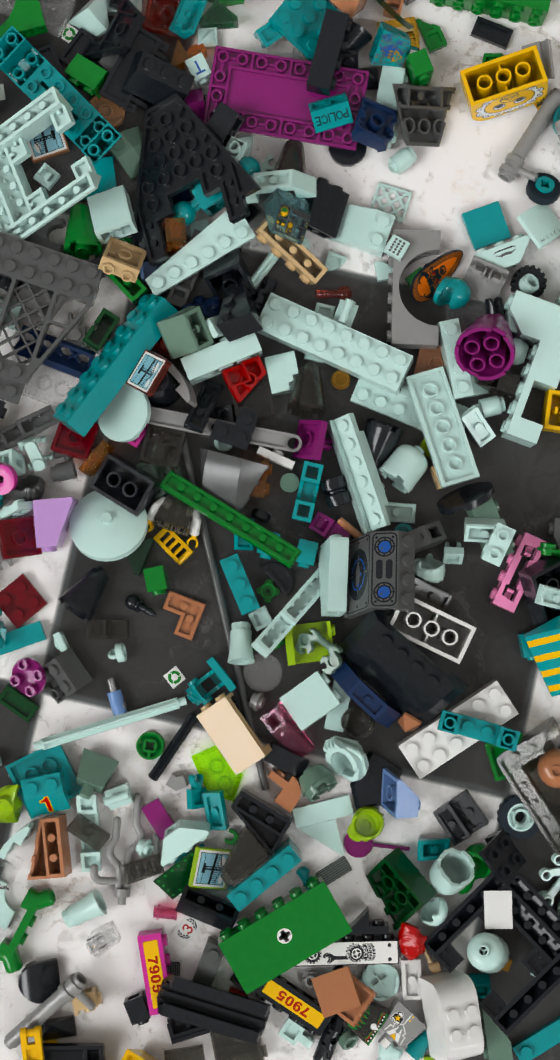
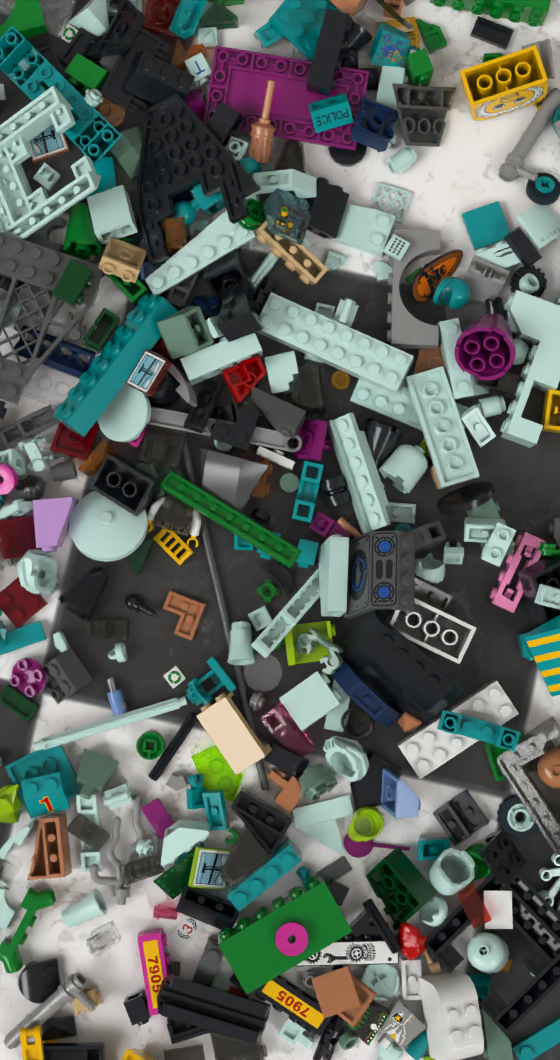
green brick [143,565,170,596] -> none
teal arch [219,553,261,615] -> none
clear red bar [315,286,352,300] -> none
none -> light aqua helmet [17,549,60,596]
none -> dark green piece [52,259,95,309]
none -> light aqua plate [84,89,103,107]
none -> green wheel [238,199,267,231]
none -> nougat piece [246,80,276,163]
none -> dark grey slope [251,387,306,439]
none -> dark pink piece [275,921,308,956]
none -> black tile [329,879,350,906]
none -> black axle [363,898,401,954]
none -> clear red plate [456,883,492,929]
none -> black tile [504,227,542,269]

